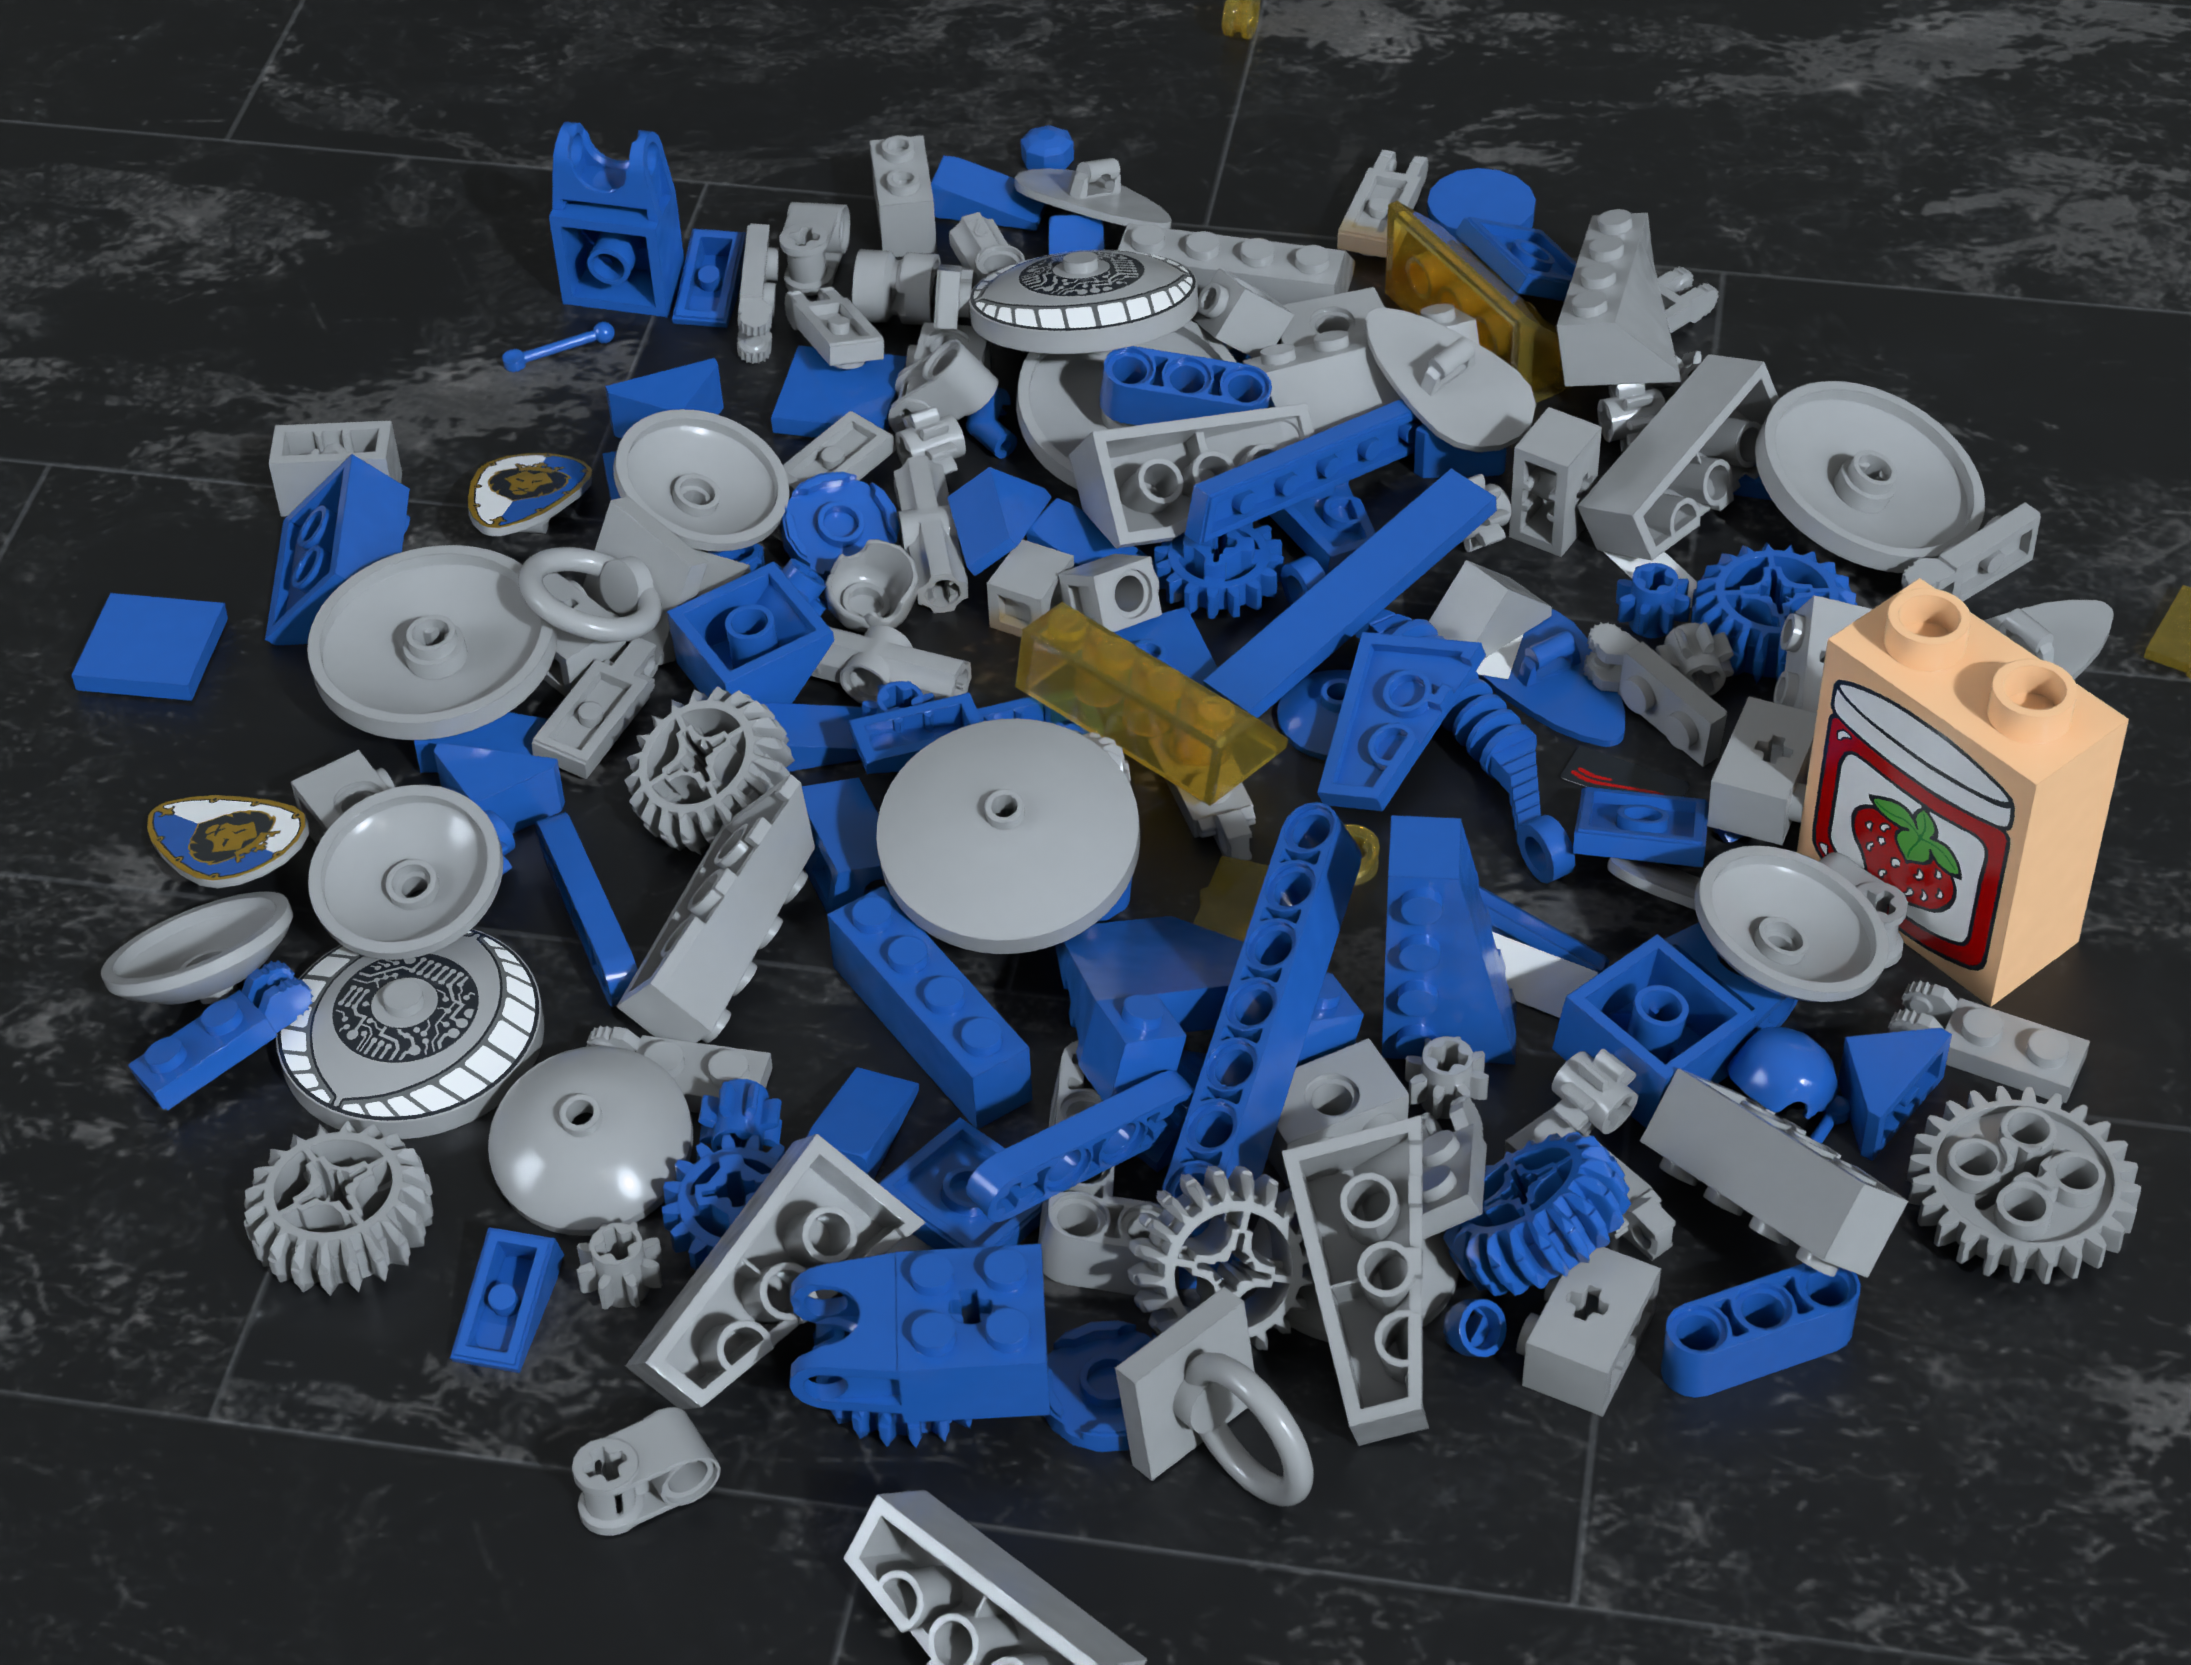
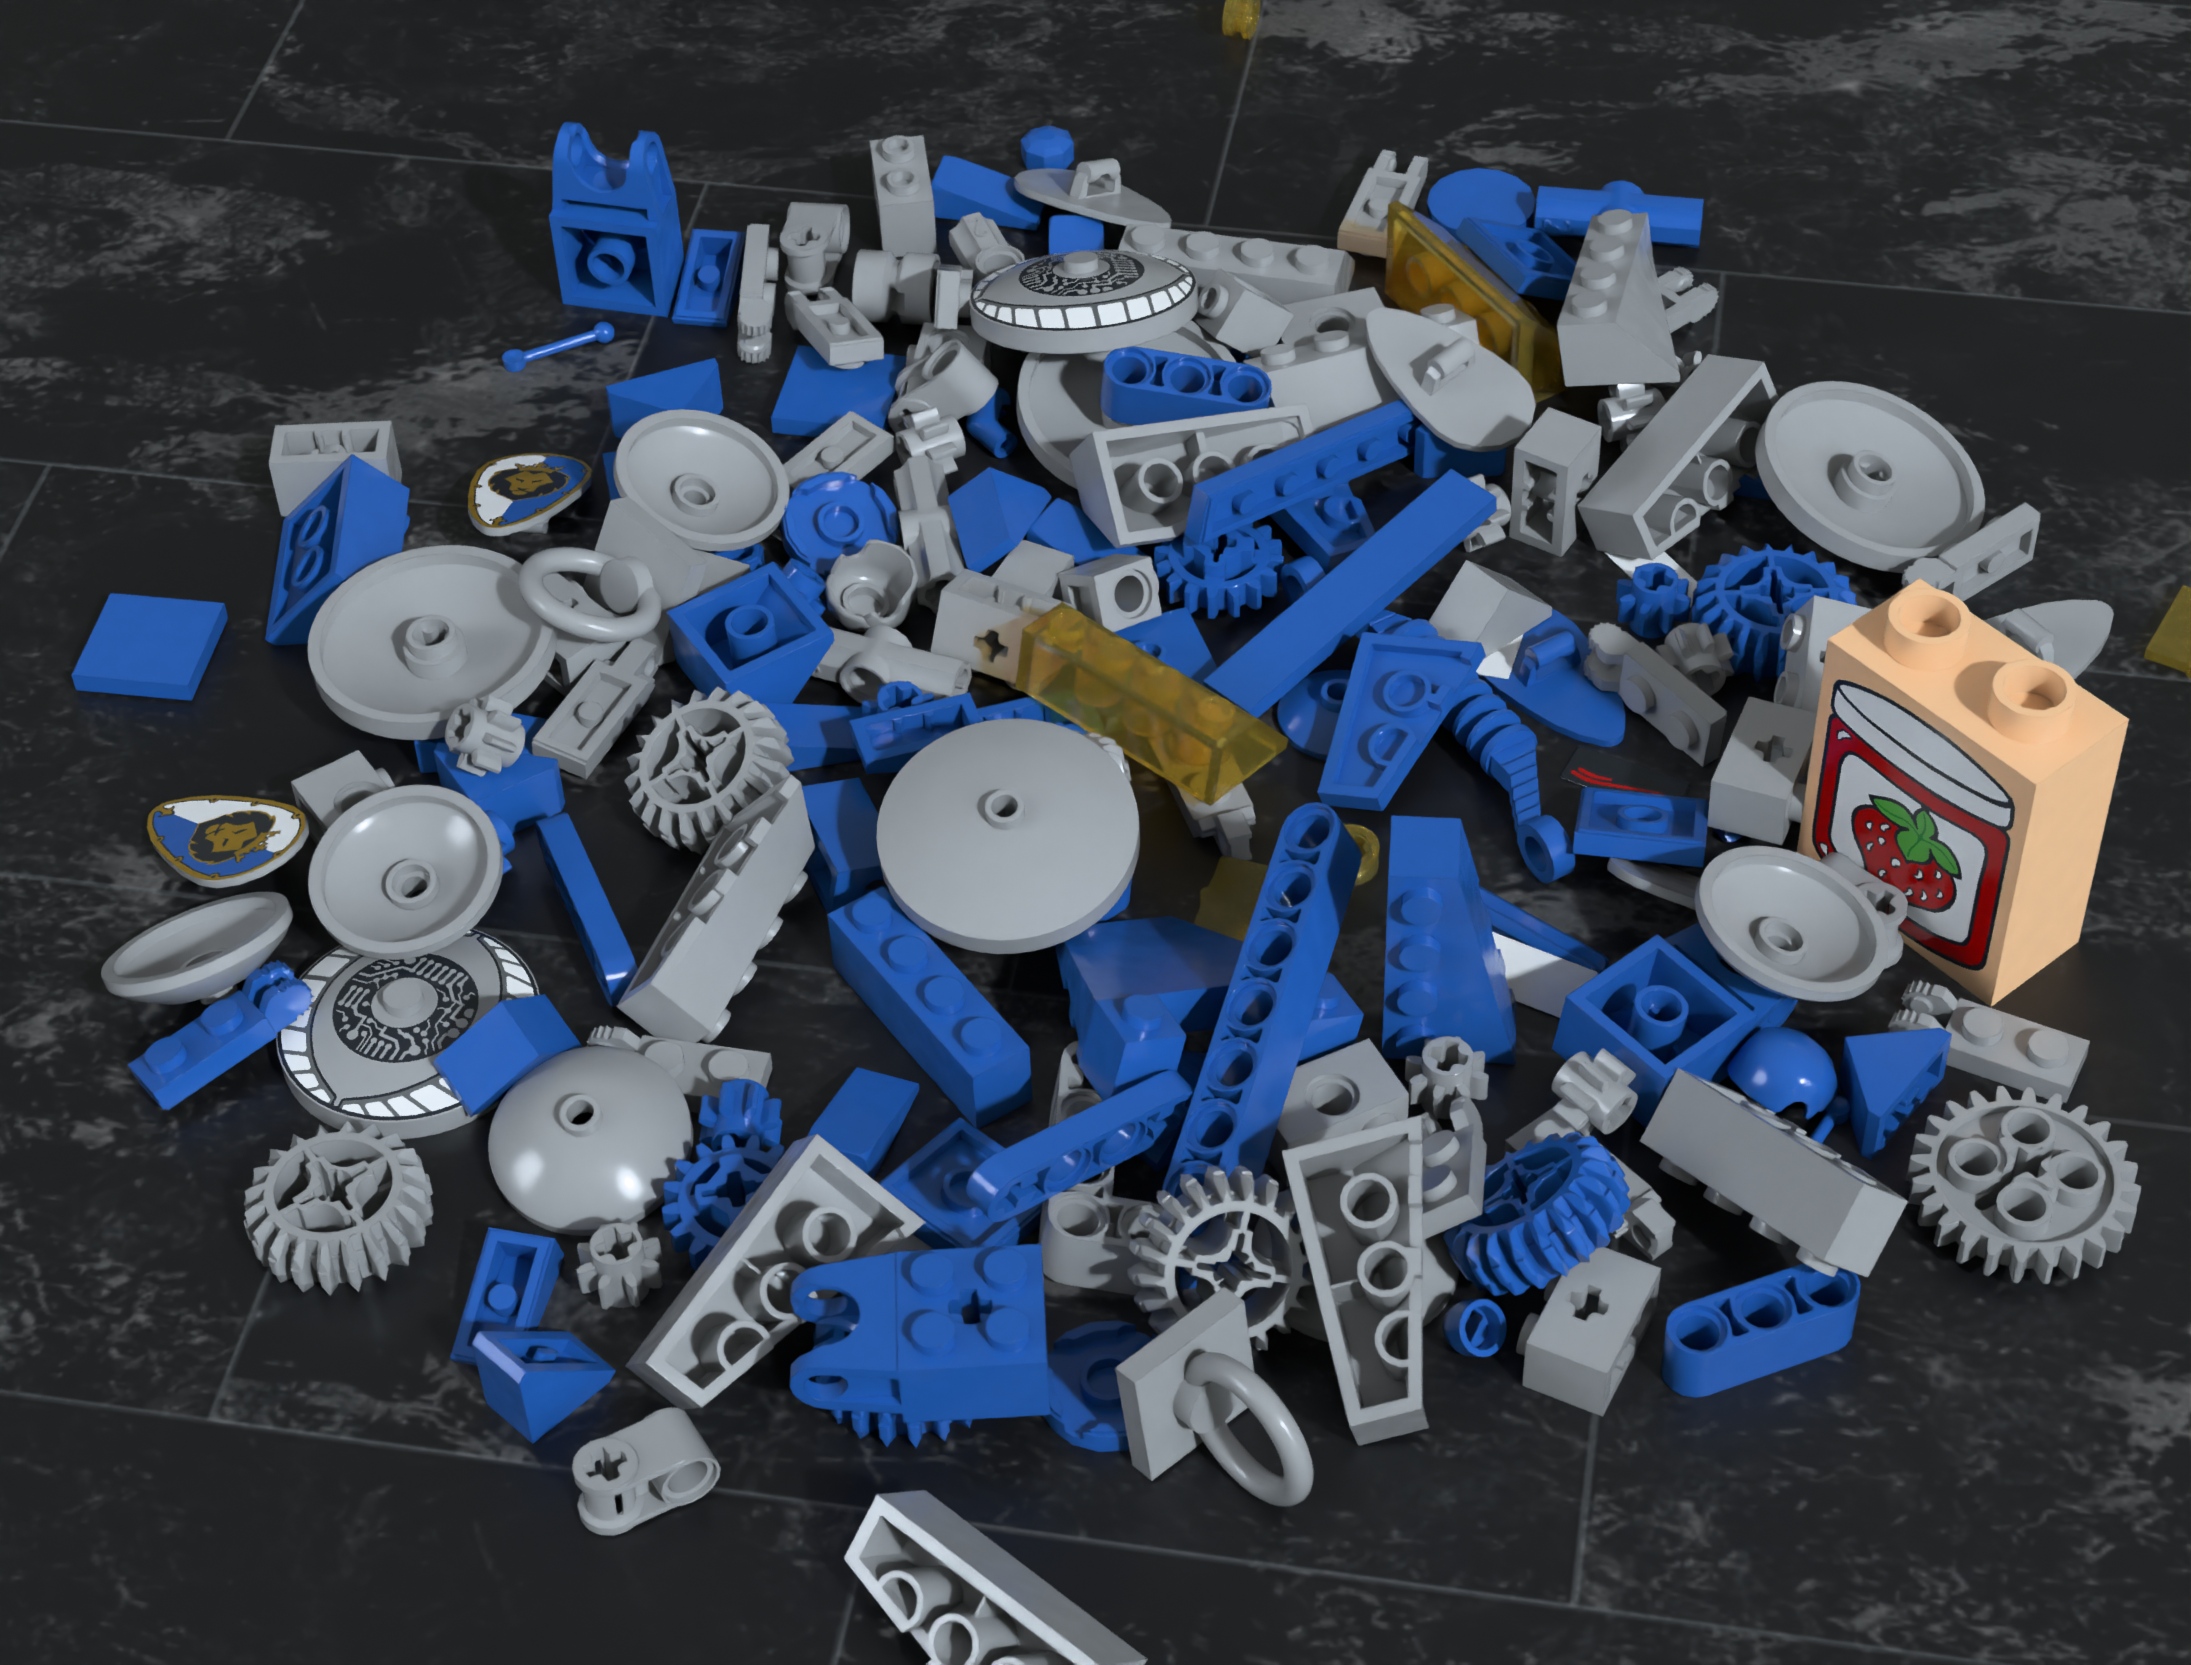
none -> blue slope [433,994,583,1117]
none -> light grey gear [445,694,525,777]
none -> blue slope [472,1331,616,1444]
none -> light grey brick [930,568,1076,693]
none -> blue piece [1534,181,1704,248]

